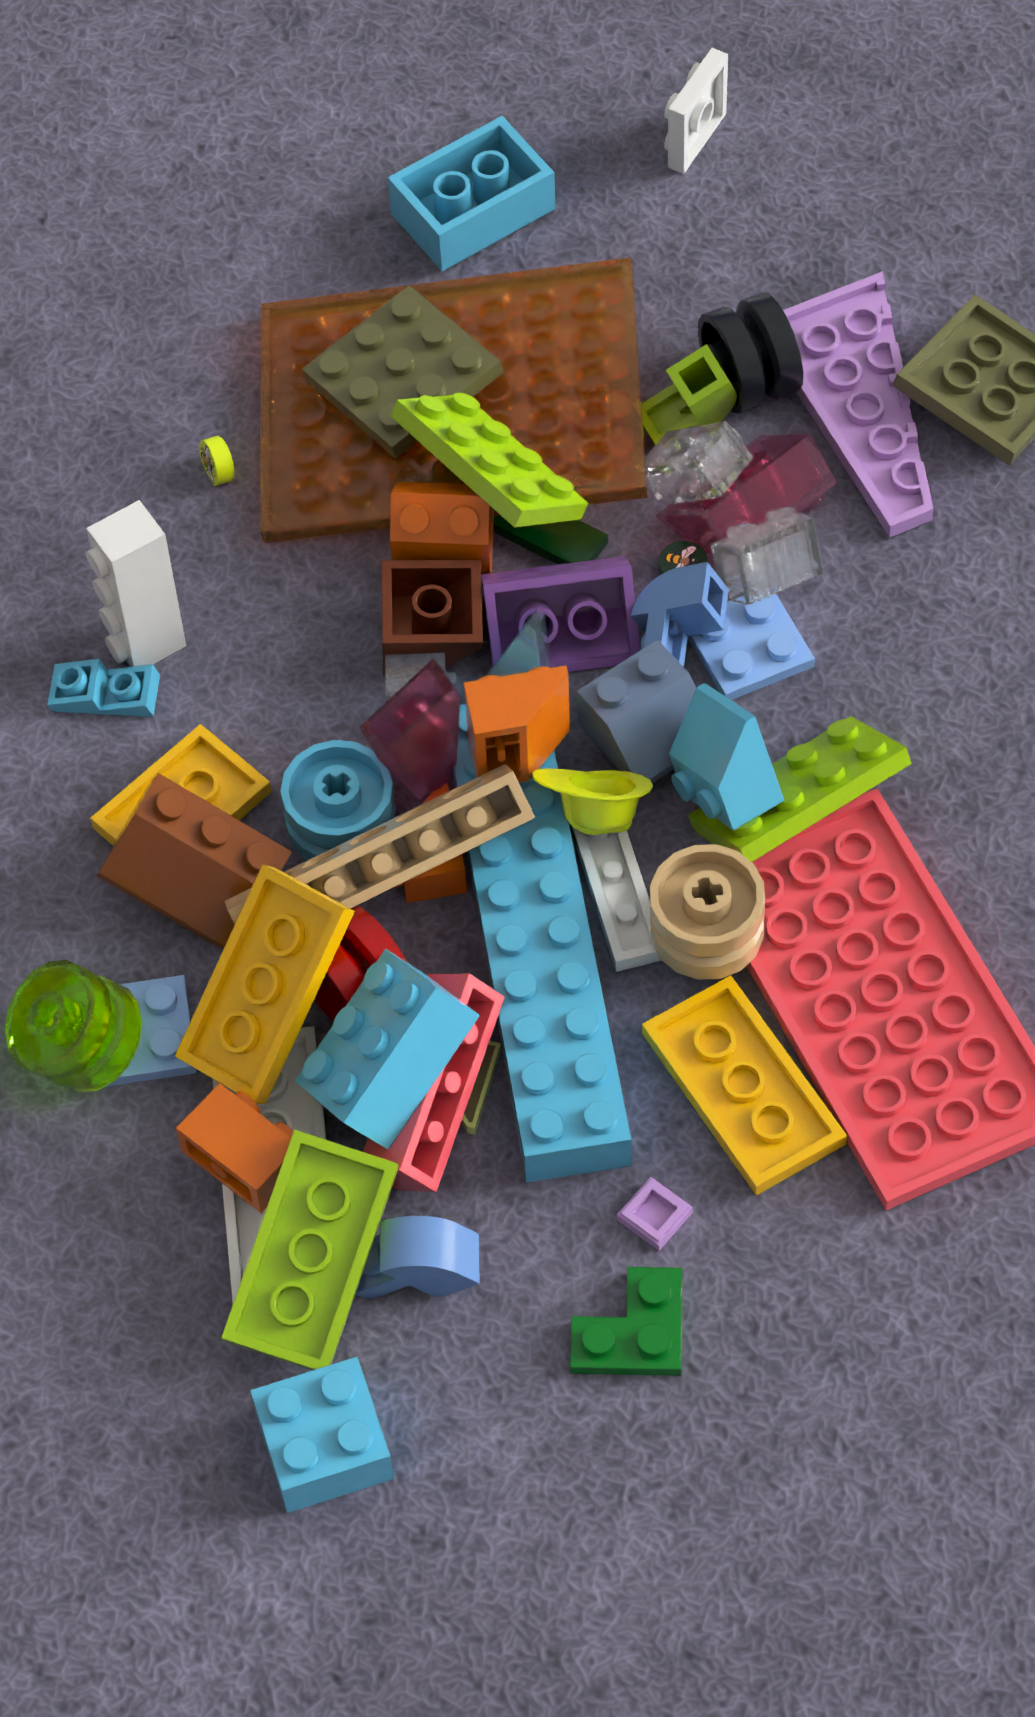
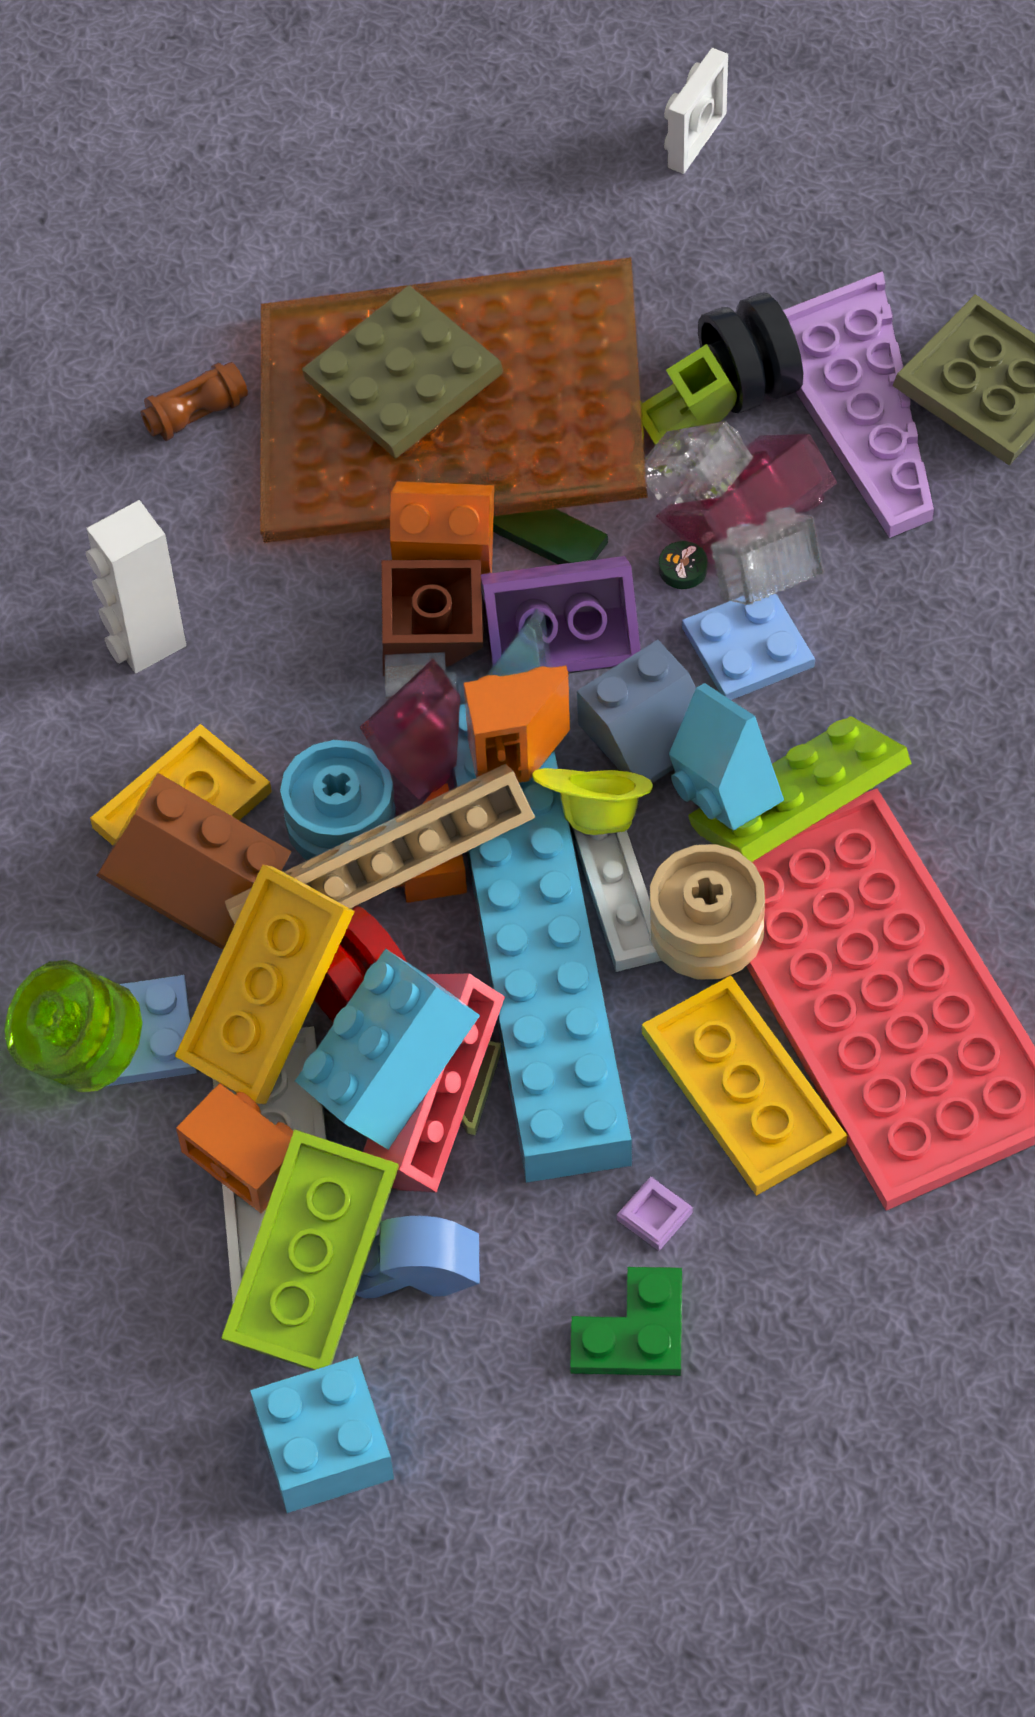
medium azure slope [47,659,160,717] -> none
neon yellow tile [199,435,235,486] -> none
medium azure brick [388,116,556,272] -> none
lime plate [390,393,589,527] -> none
medium blue brick [631,562,729,667] -> none
none -> dark orange piece [140,362,248,441]

